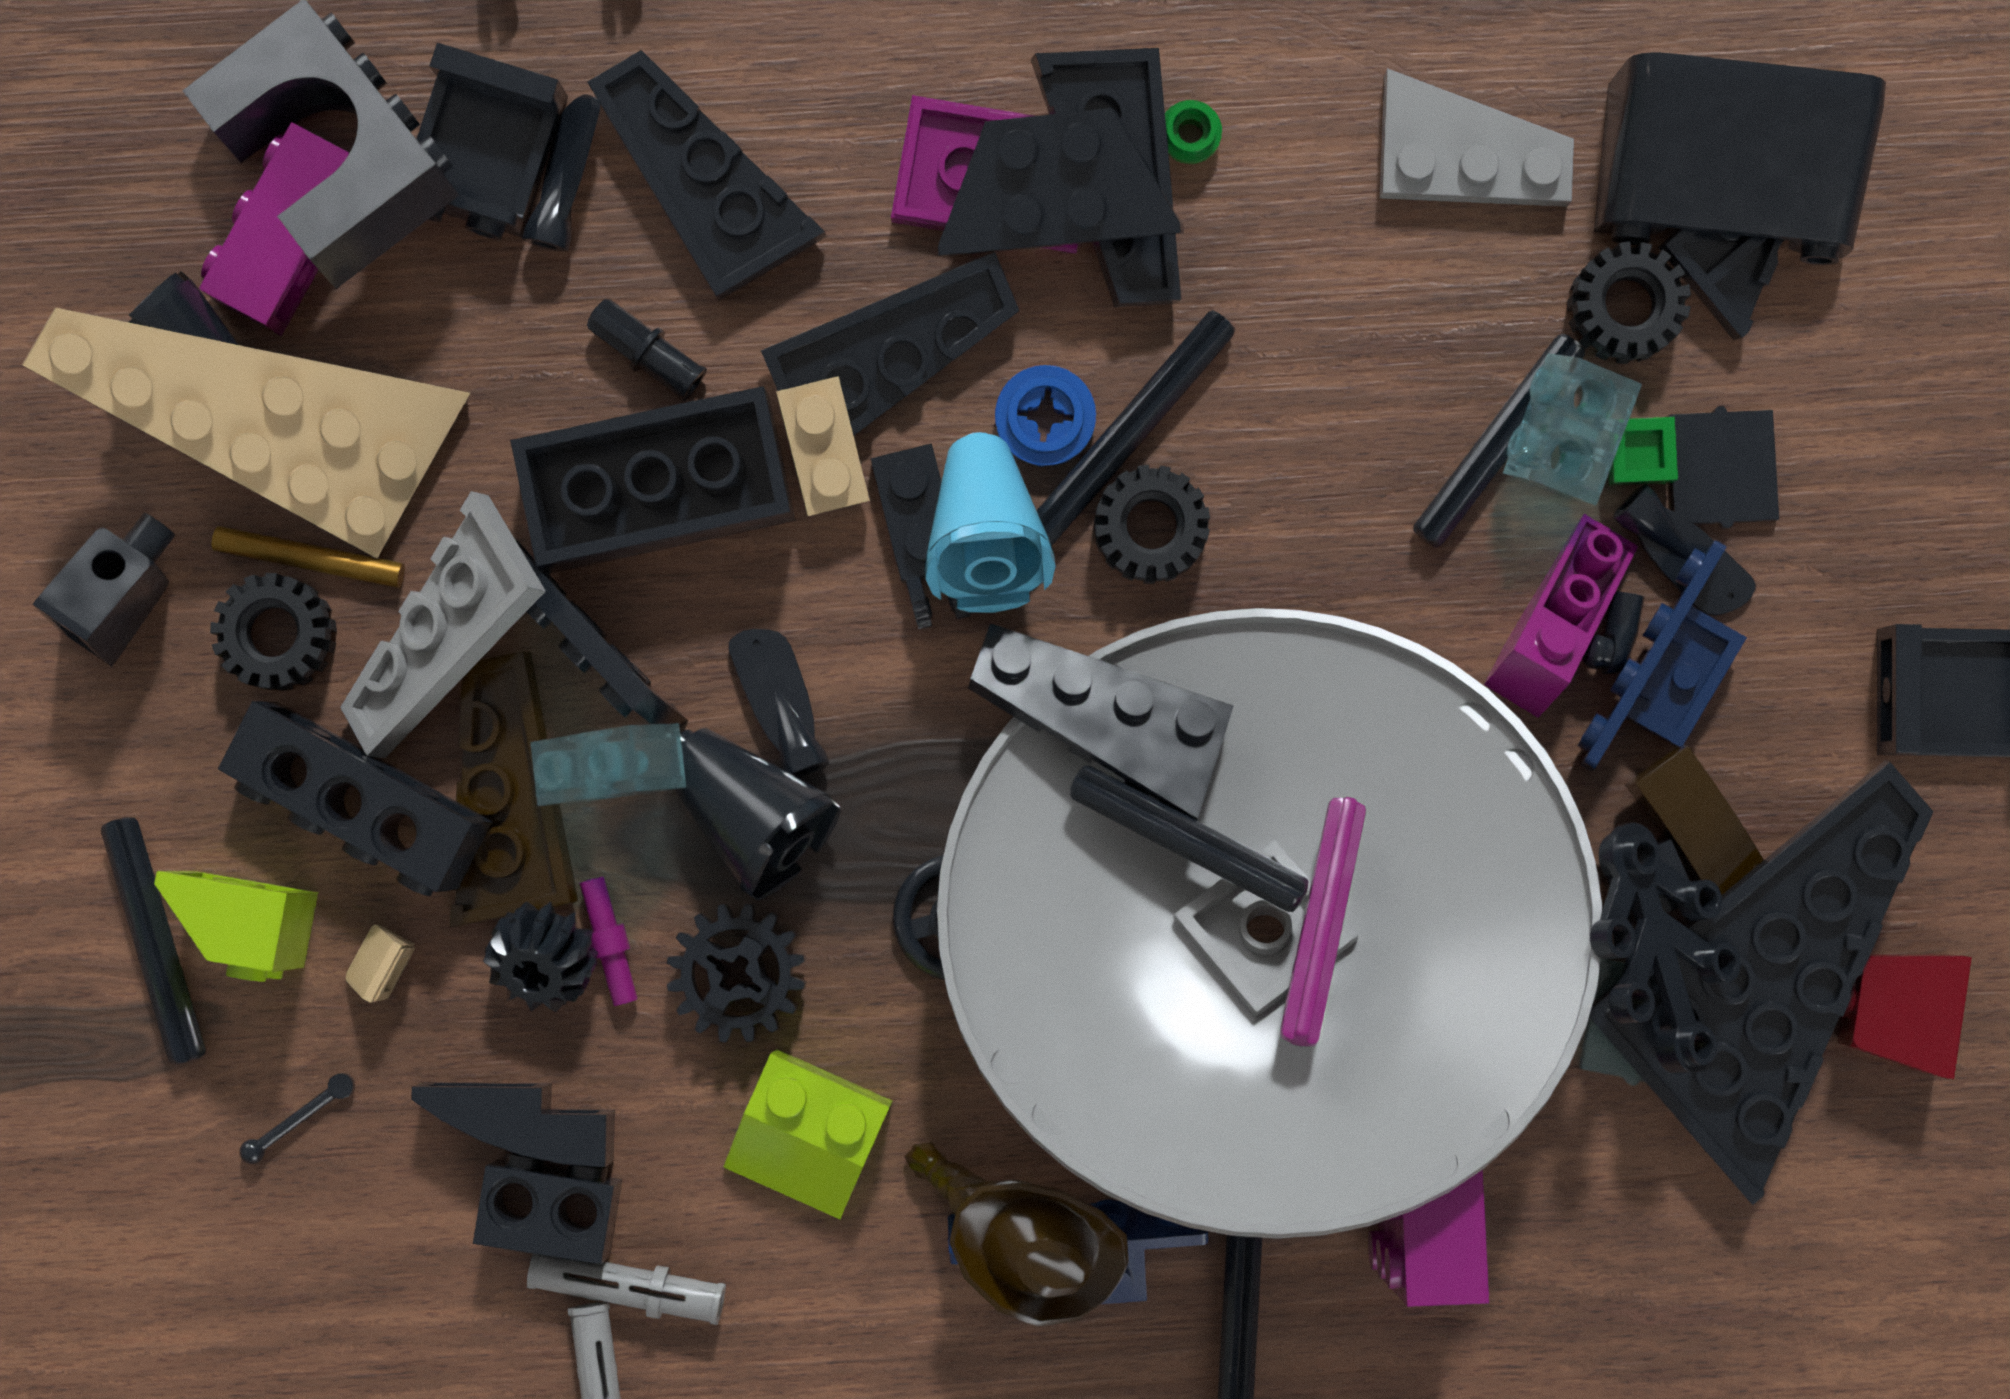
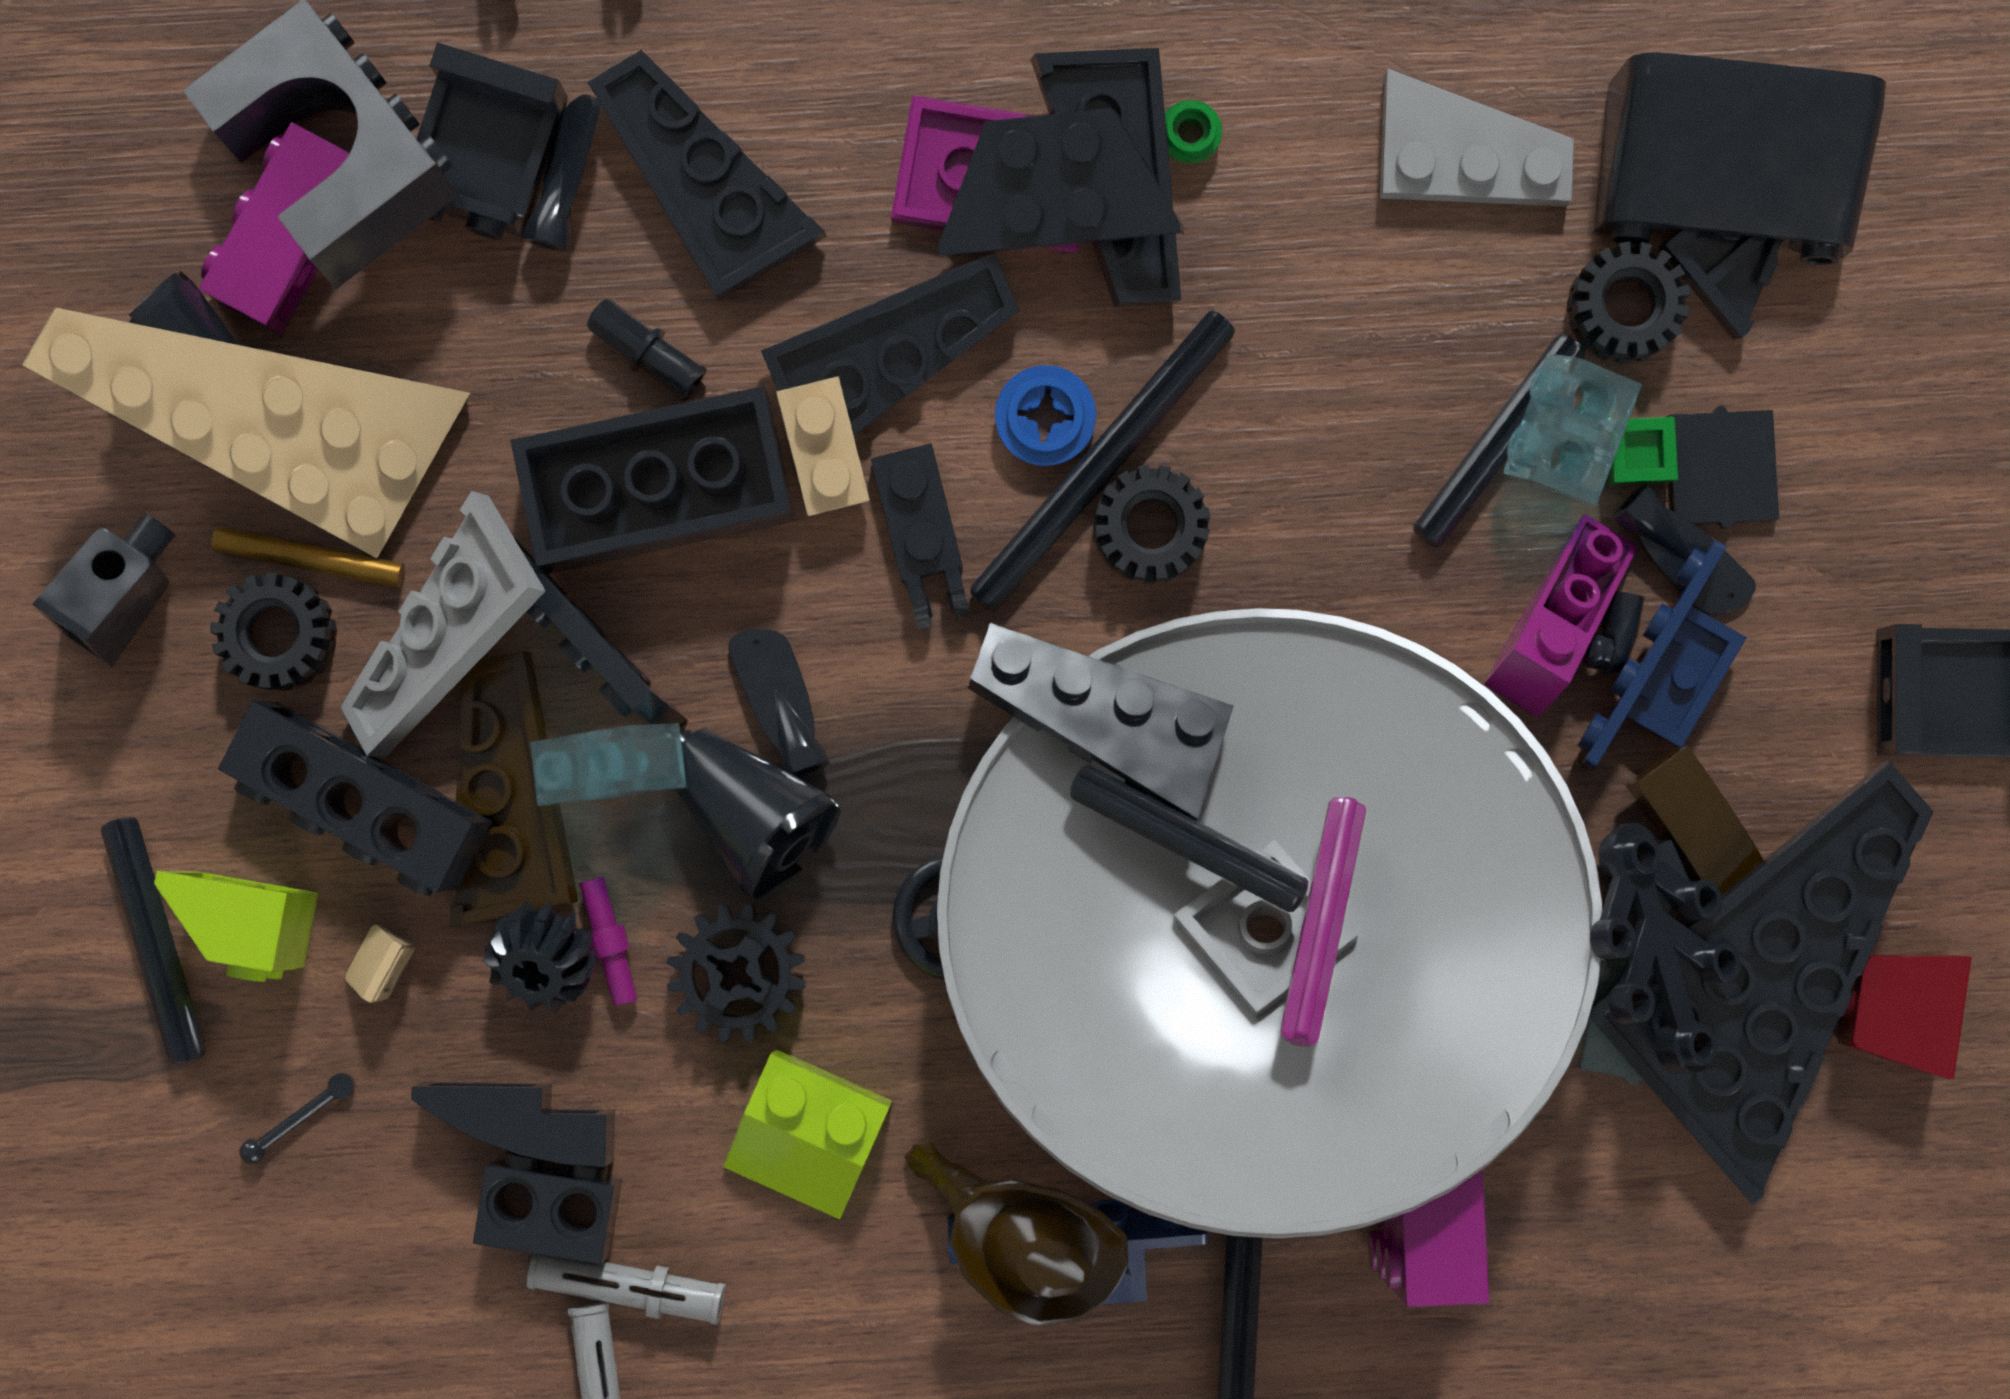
medium azure cone [925,432,1056,613] -> none

